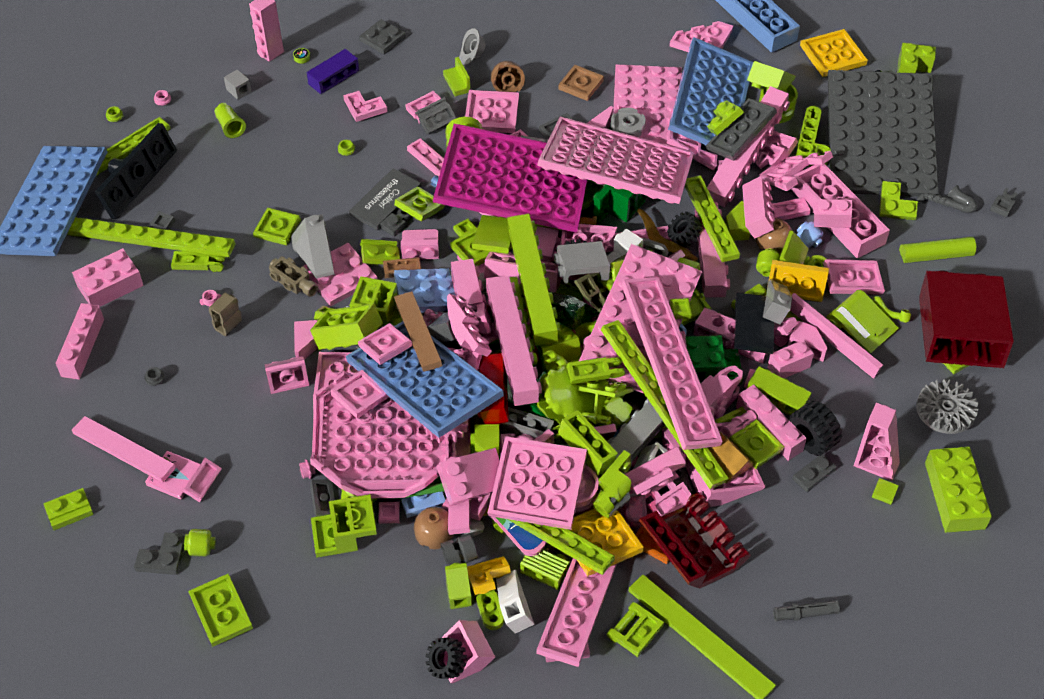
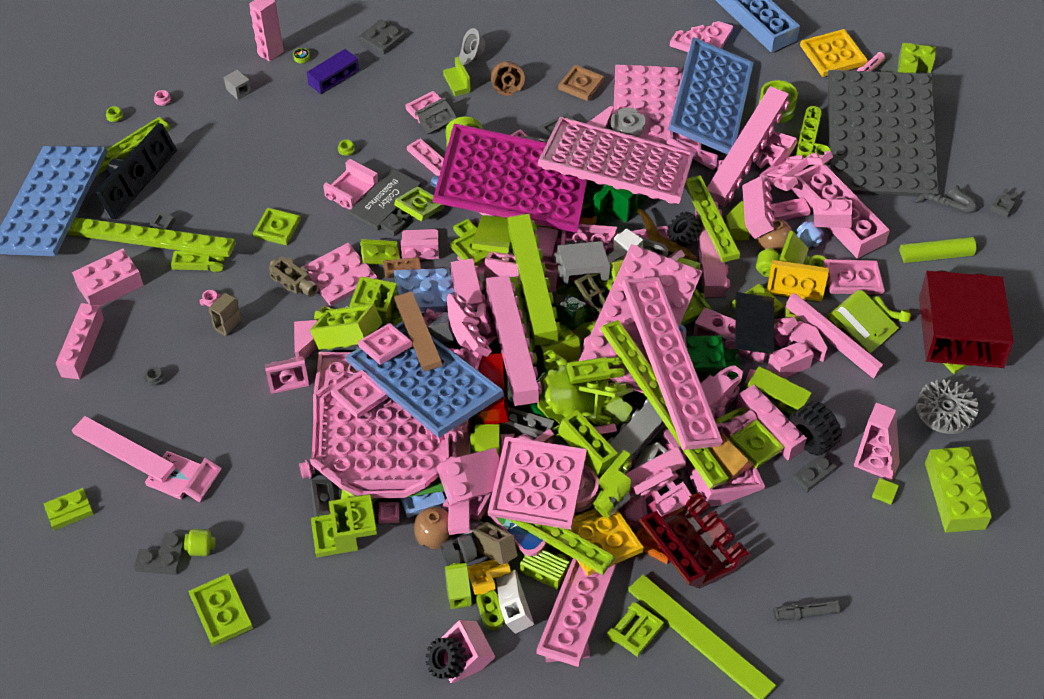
lime plant [214,103,246,138] -> none
light grey wedge [291,214,334,279] -> none
bright pink plate [343,91,387,122] -> none
bright pink plate [465,90,519,133] -> none
lime tile [669,298,692,319] -> none
dark grey tile [706,98,777,161] -> none
lime plate [707,100,744,135] -> none
slope [747,61,796,92] -> none
light grey slope [763,279,792,324] -> none
lime plate [879,181,918,220] -> none
none -> bright pink panel [323,159,378,209]
none -> dark tan brick [473,522,518,564]
none -> bright pink pin [857,52,885,72]

